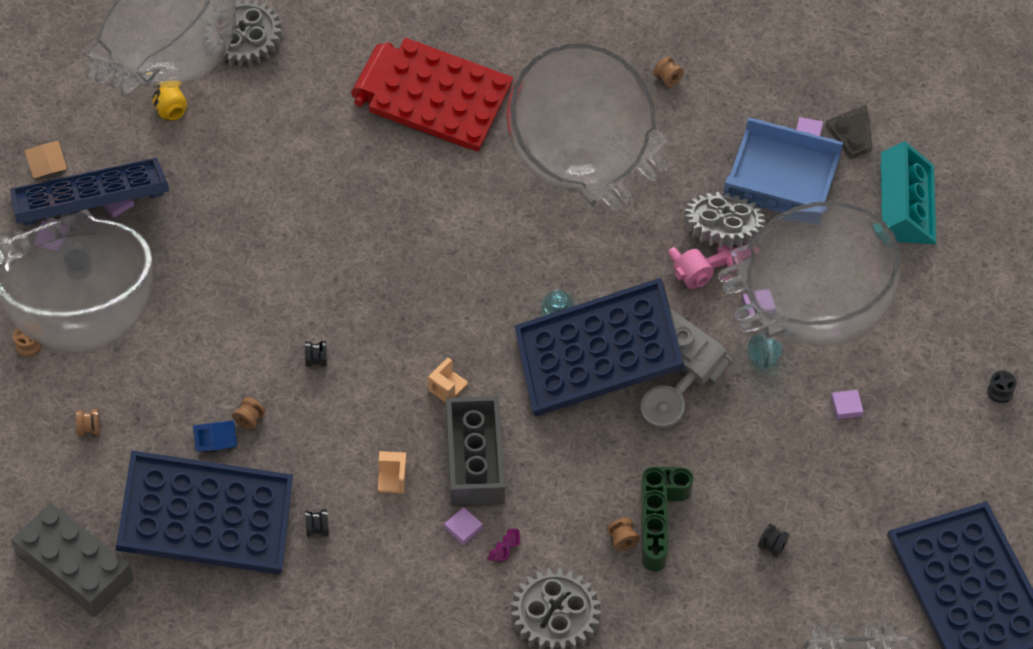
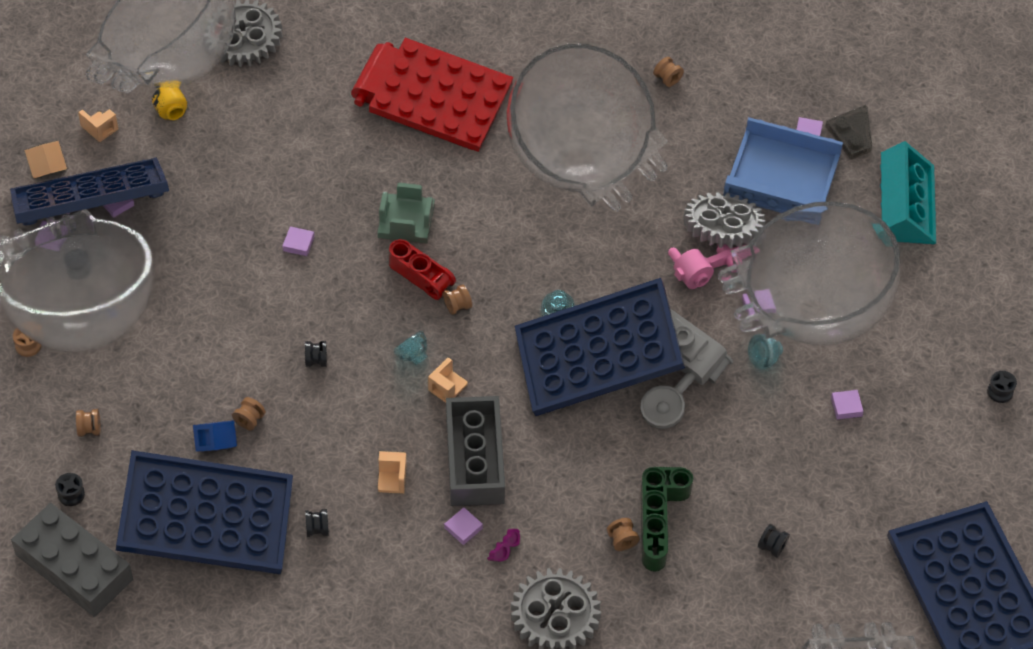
none -> black wheel [55,473,85,506]
none -> light nougat panel [78,109,118,142]
none -> lavender tile [283,227,314,256]
none -> sand green panel [378,183,435,244]
none -> red piece [389,239,456,300]
none -> clear light blue brick [394,331,428,365]
none -> medium nougat wheel [443,284,472,315]

